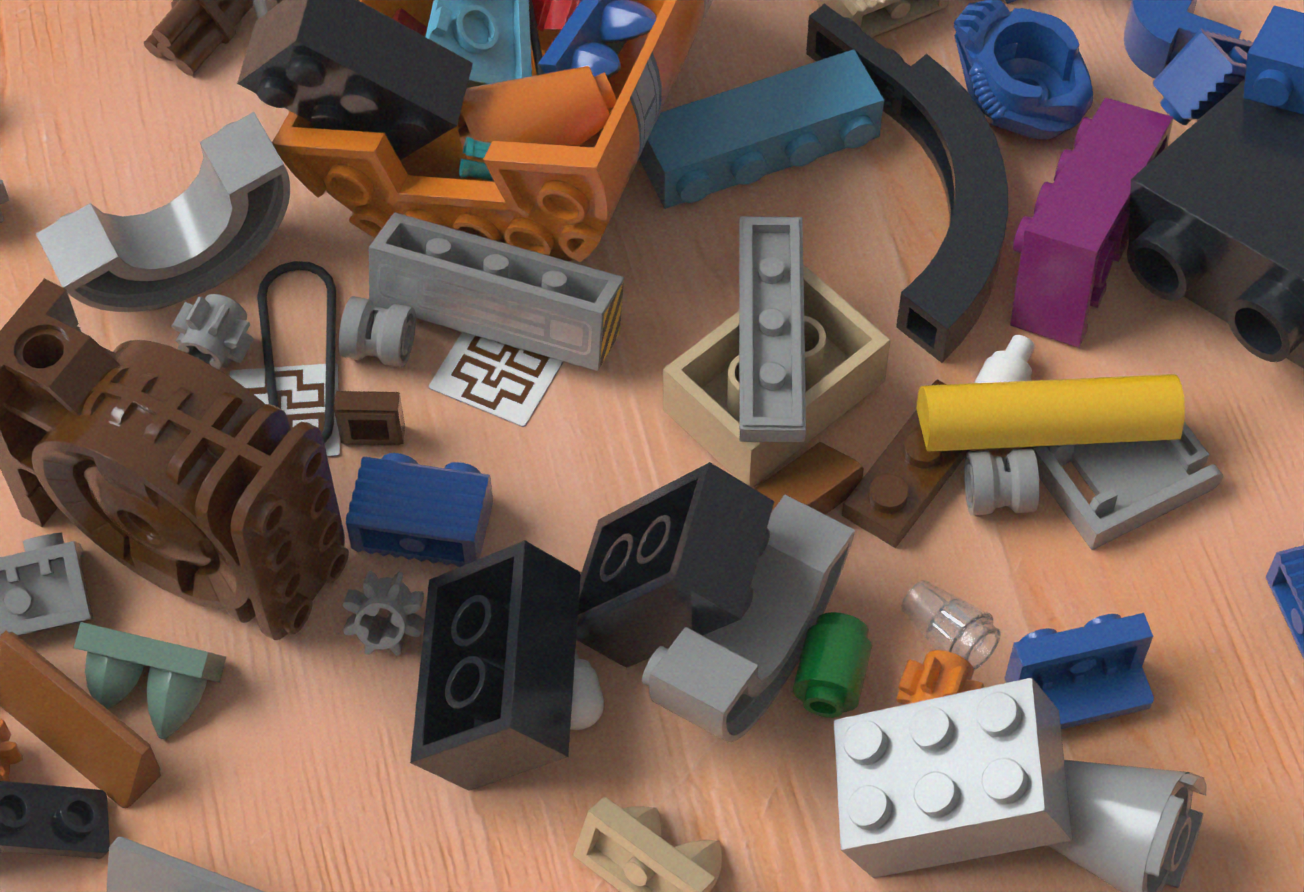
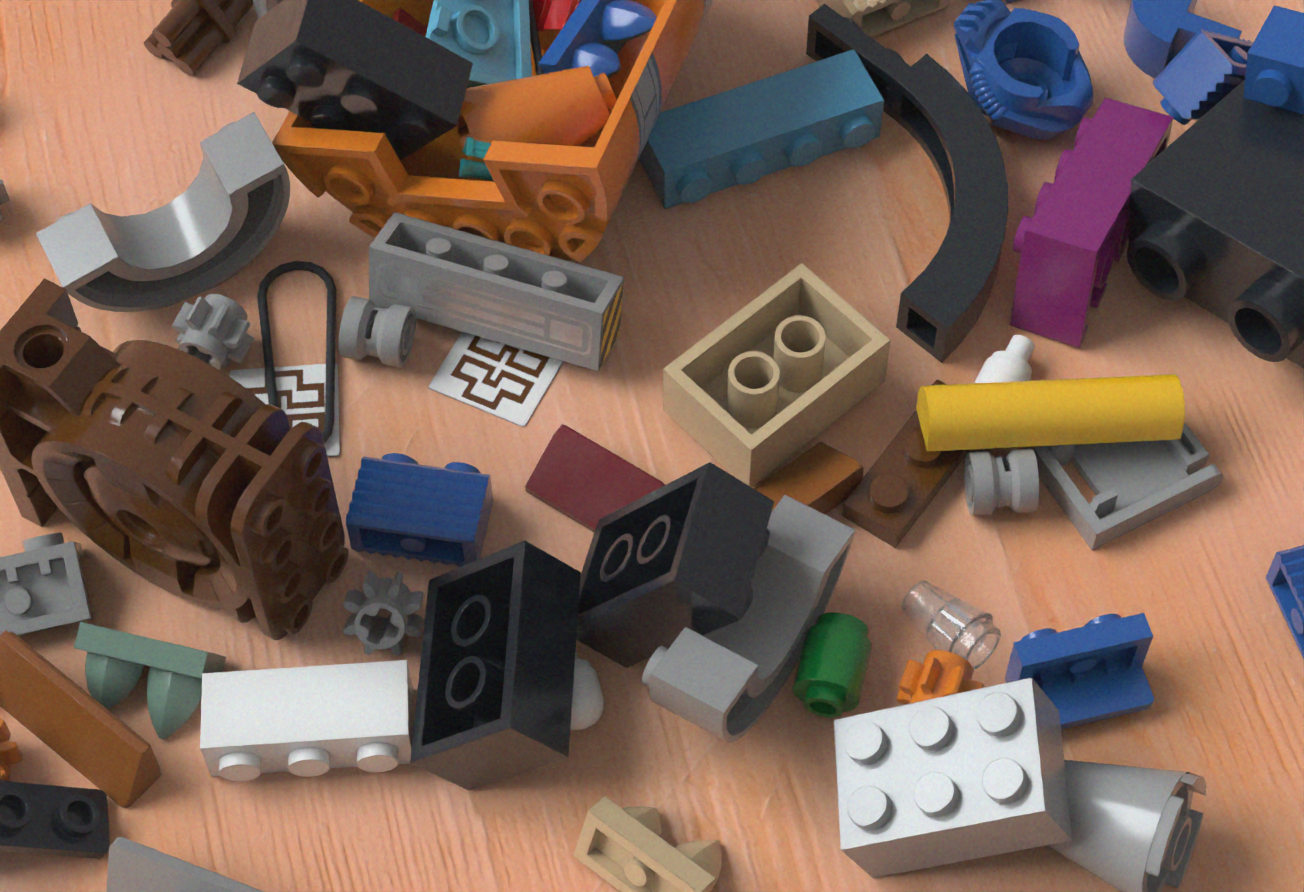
reddish brown tile [334,391,405,445] -> none
light grey tile [739,216,806,442] -> none
none -> white brick [200,660,414,781]
none -> dark red slope [525,424,665,532]

